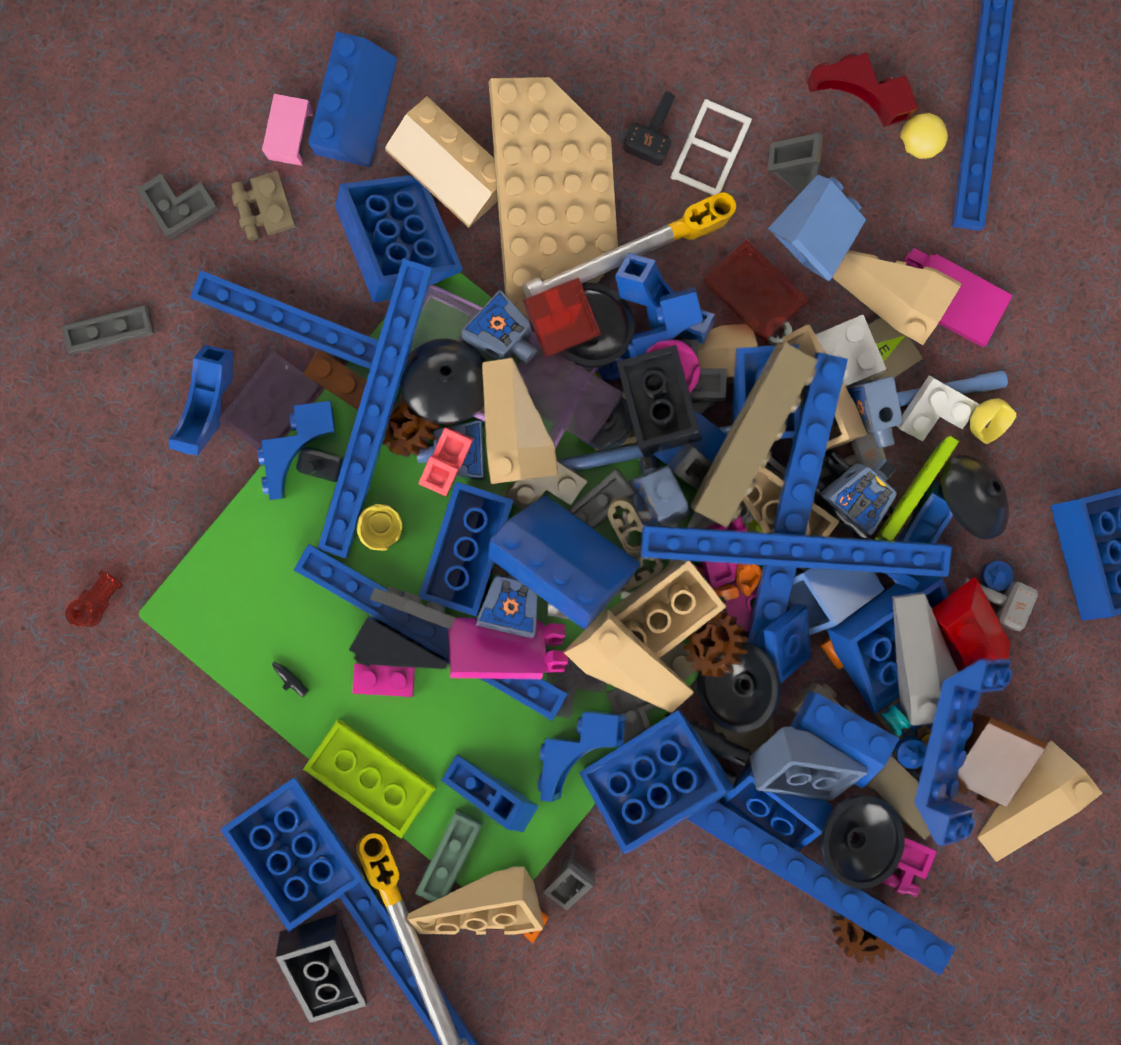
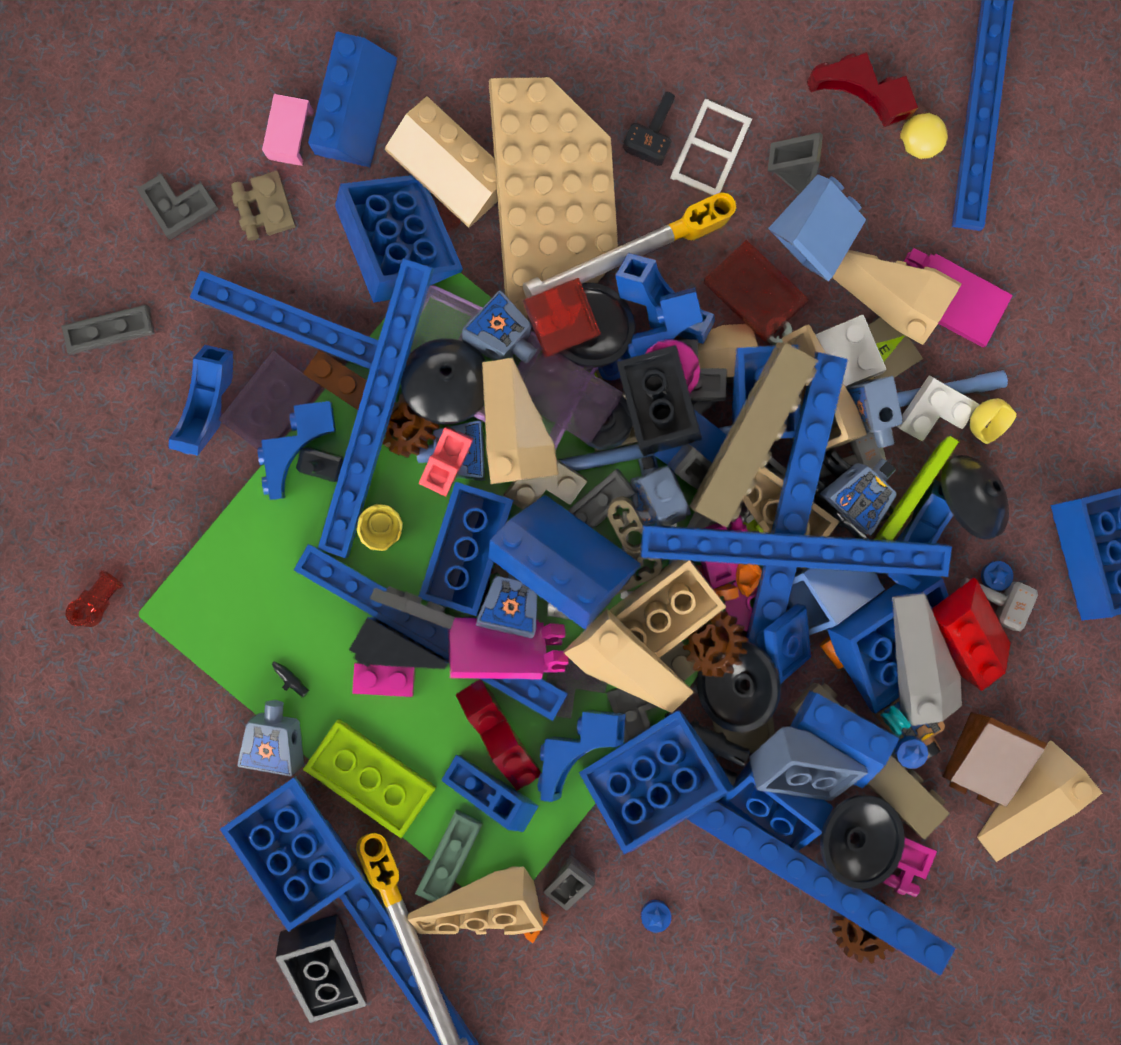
blue slope [914,659,1012,846] -> none
none -> sand blue torso [238,700,304,776]
none -> dark red arch [455,679,541,791]
none -> blue tile [641,900,671,933]

